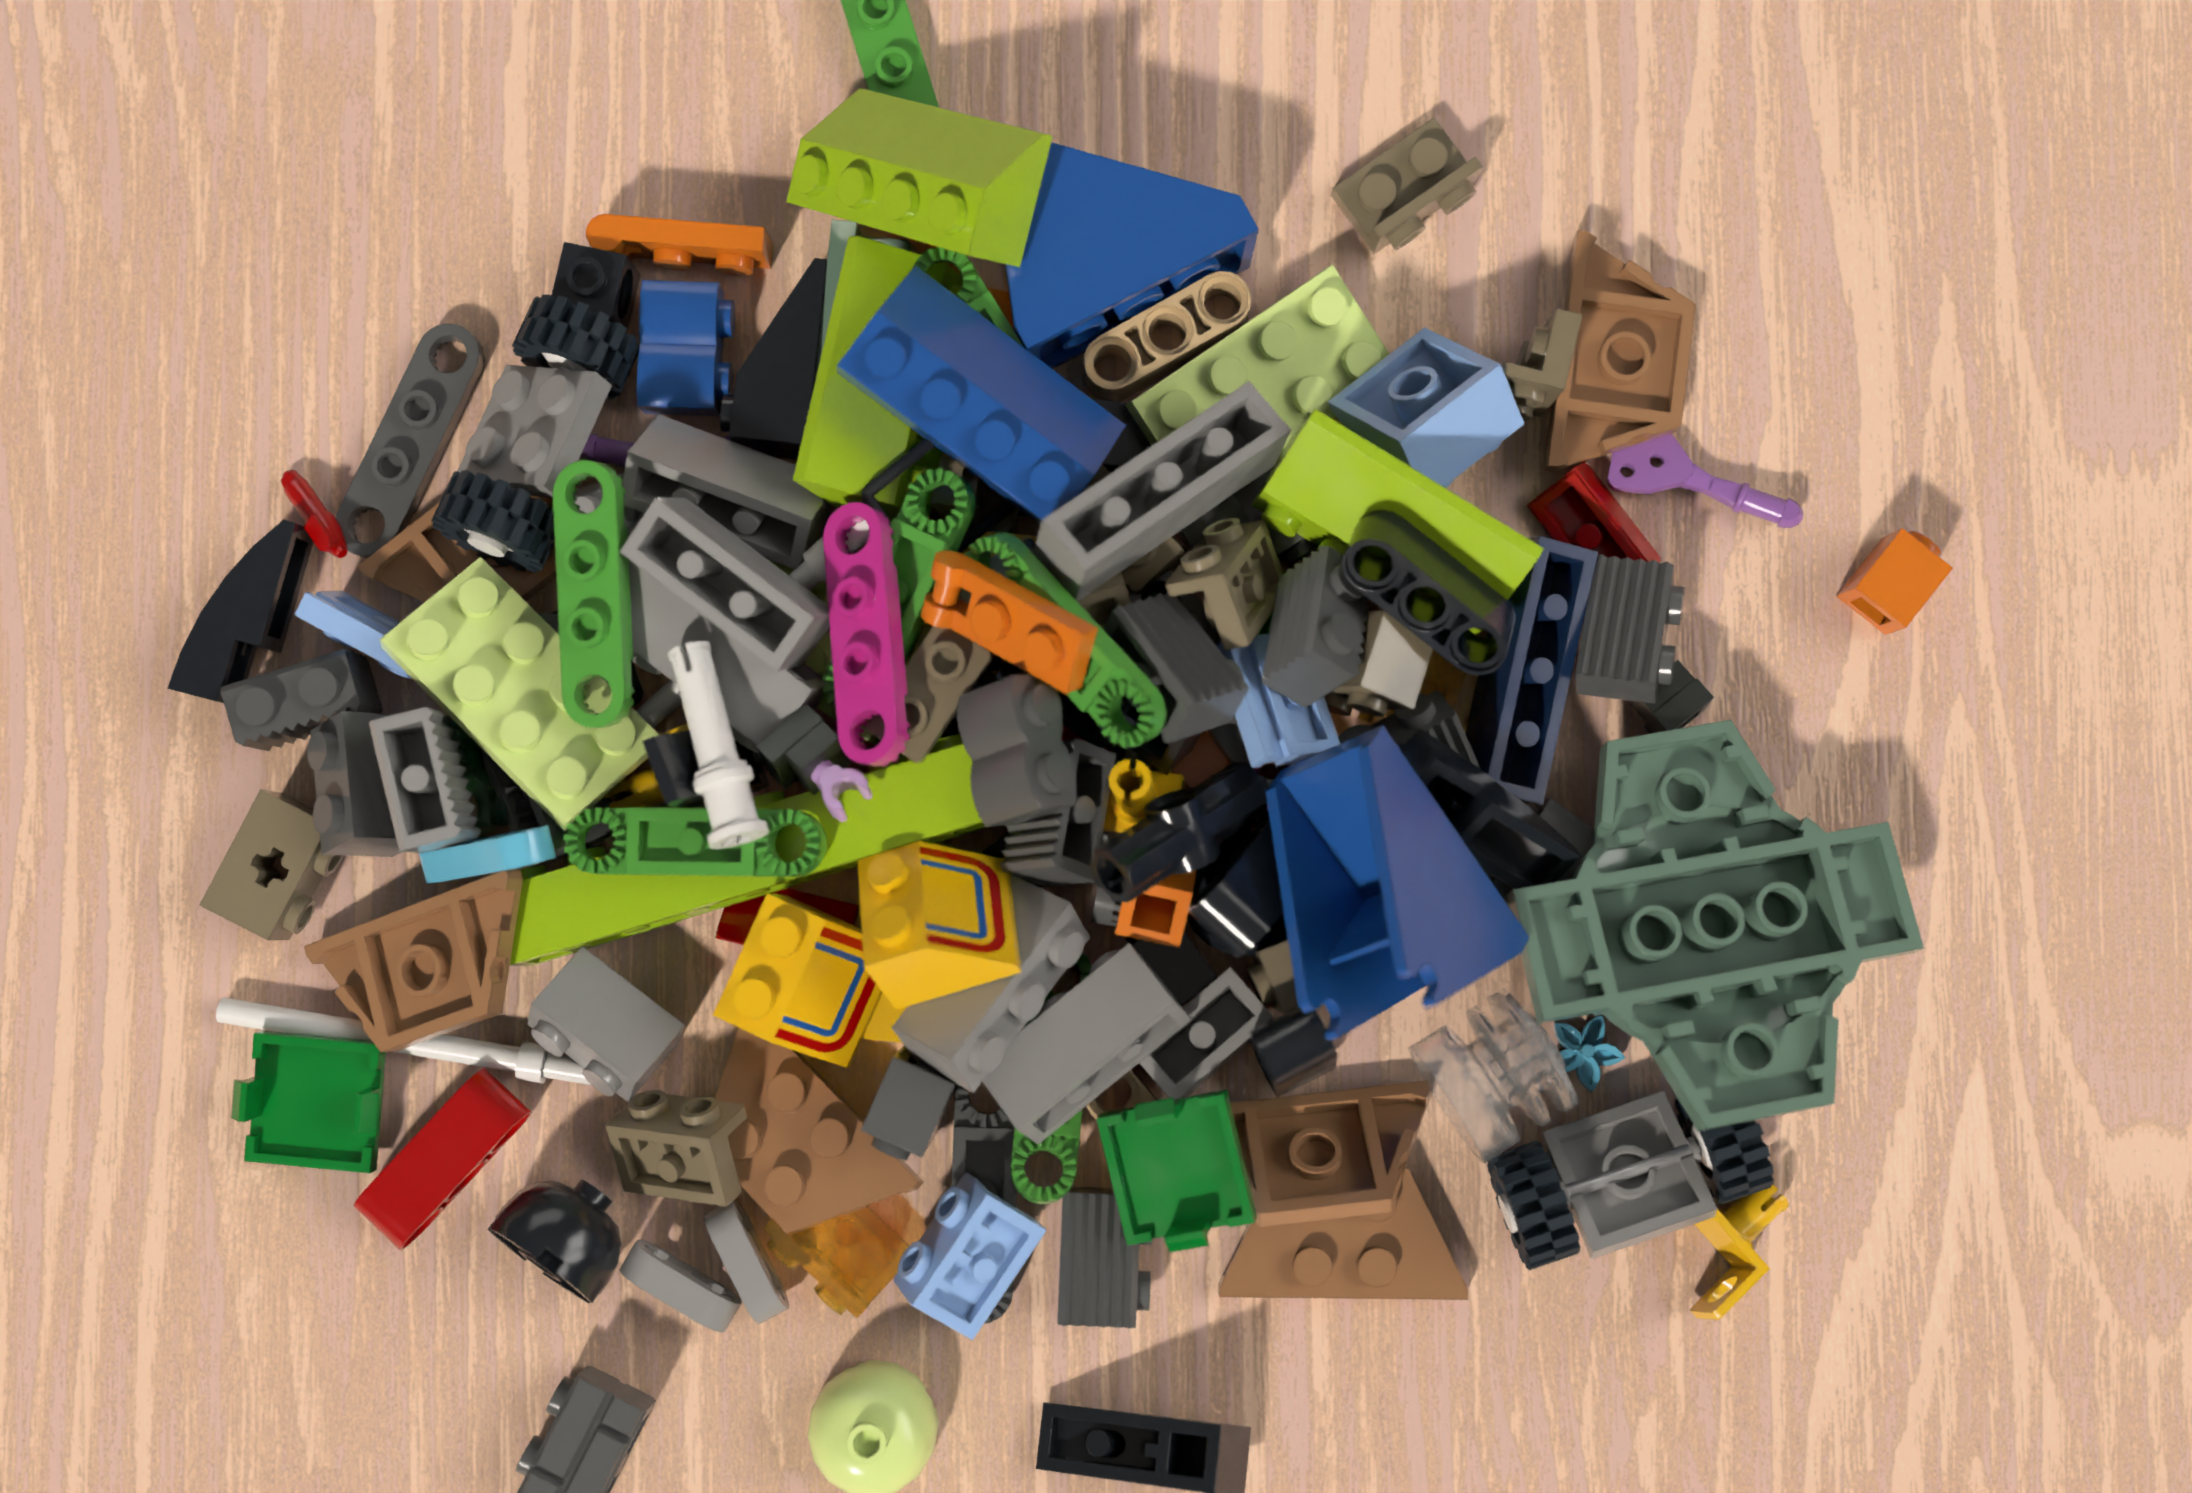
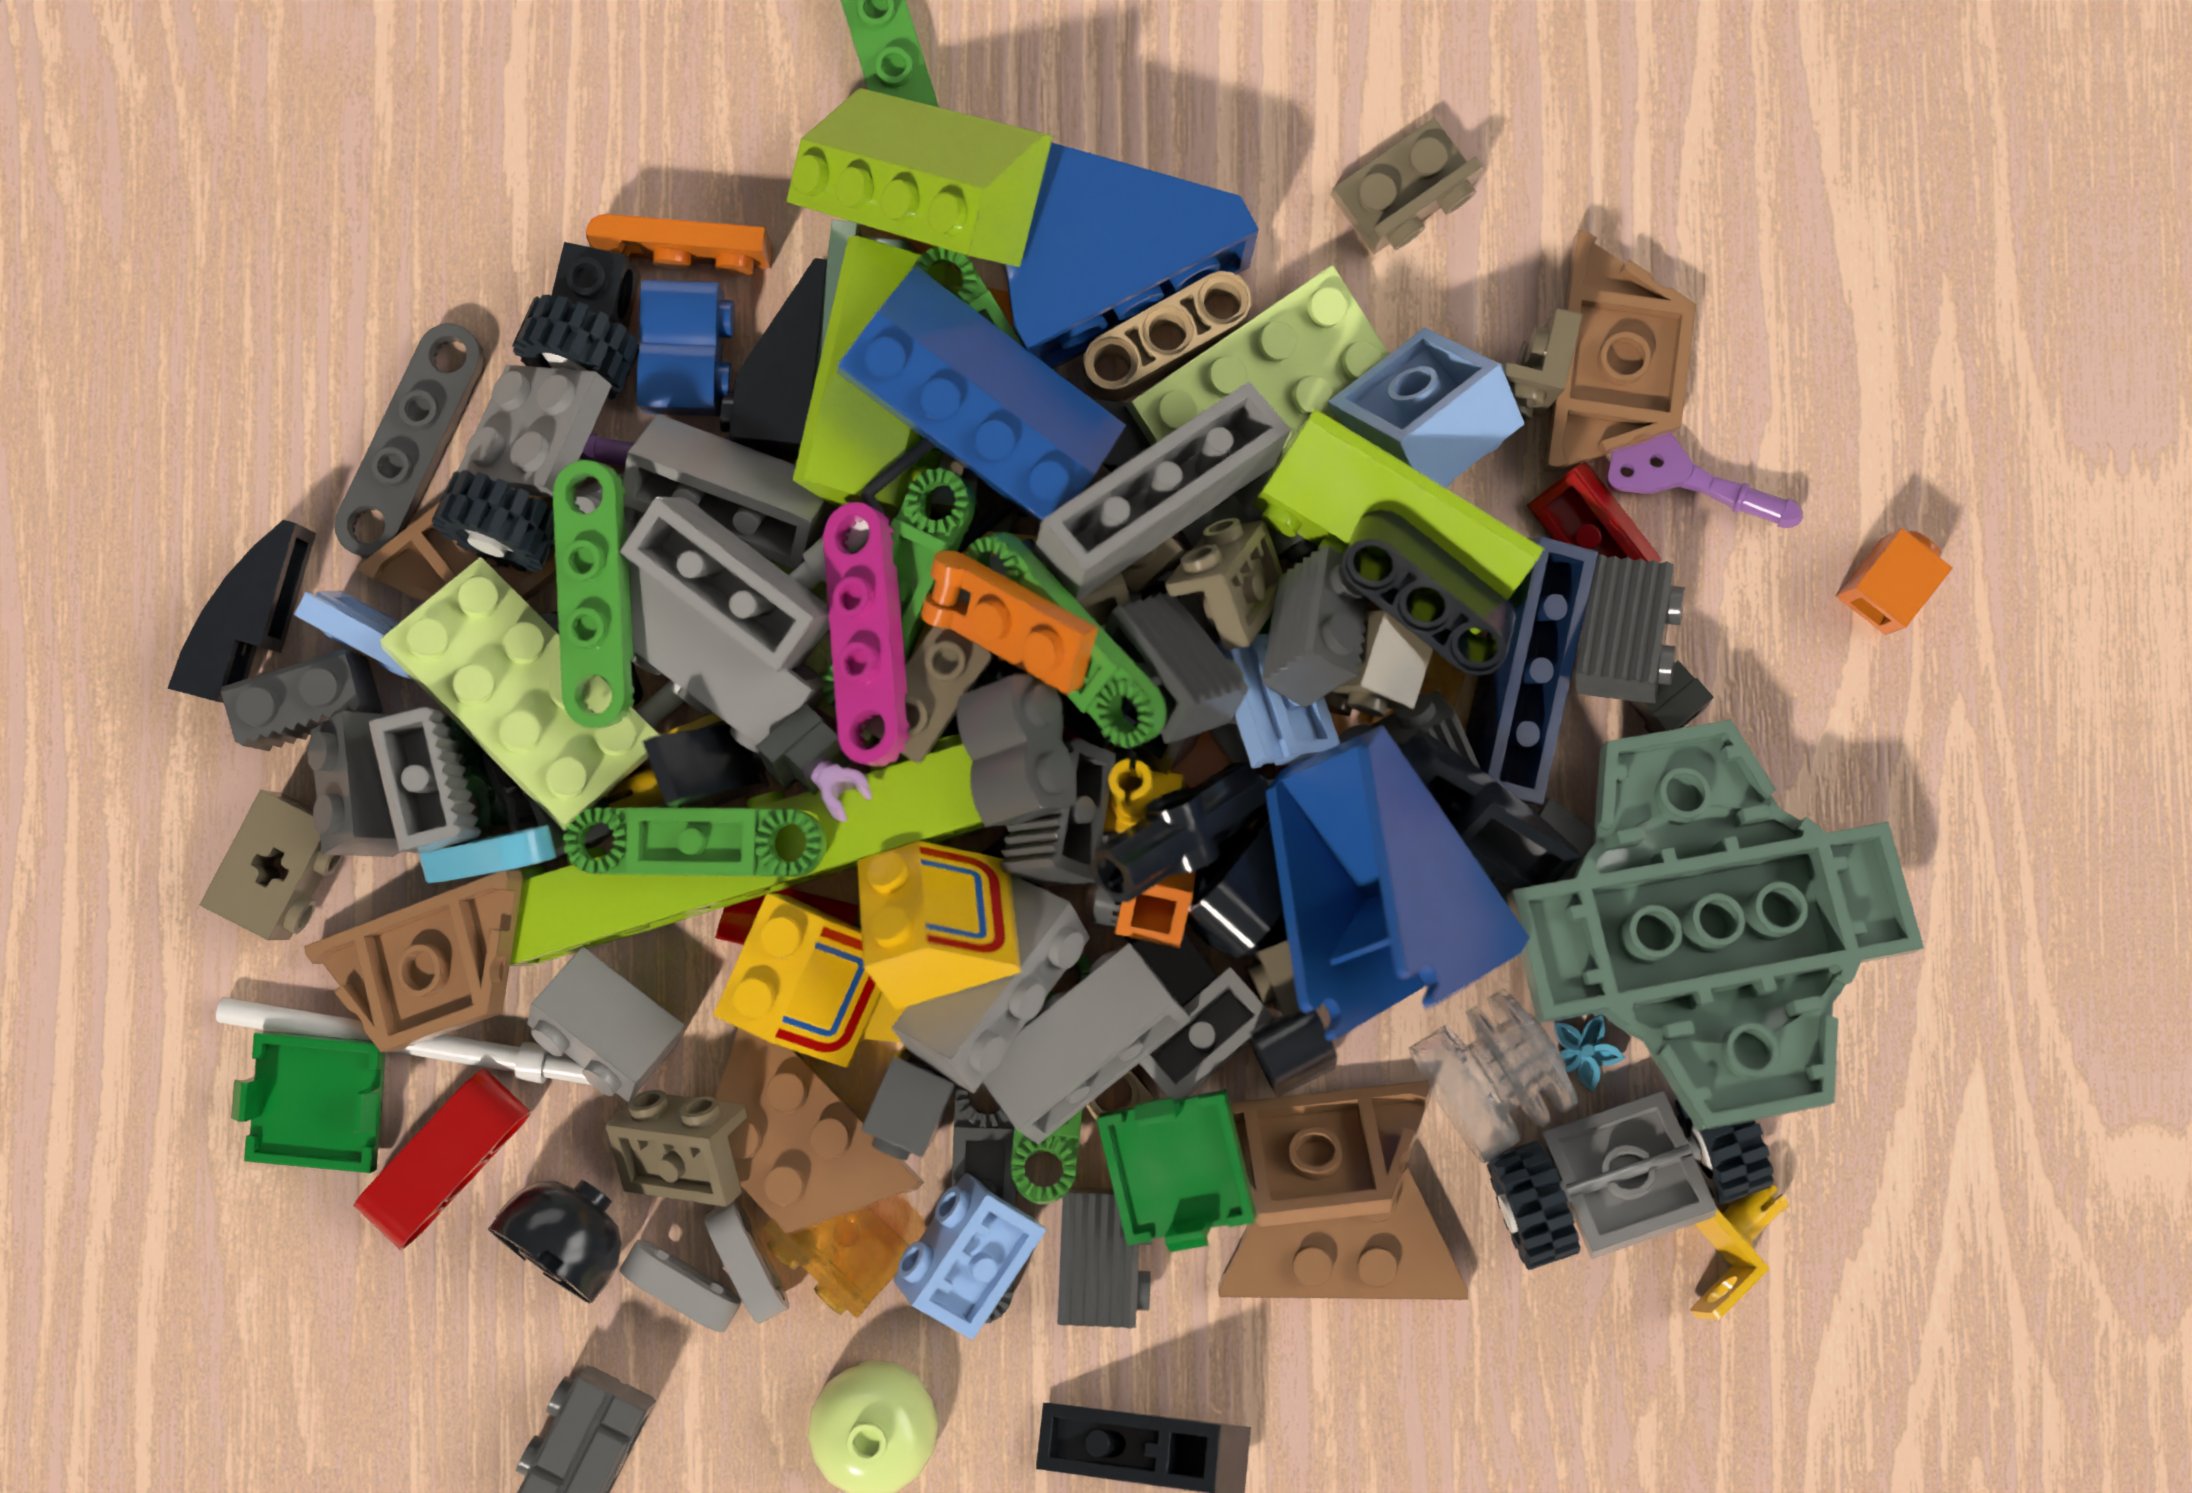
red piece [281,470,348,558] -> none
white pin [668,641,769,849] -> none

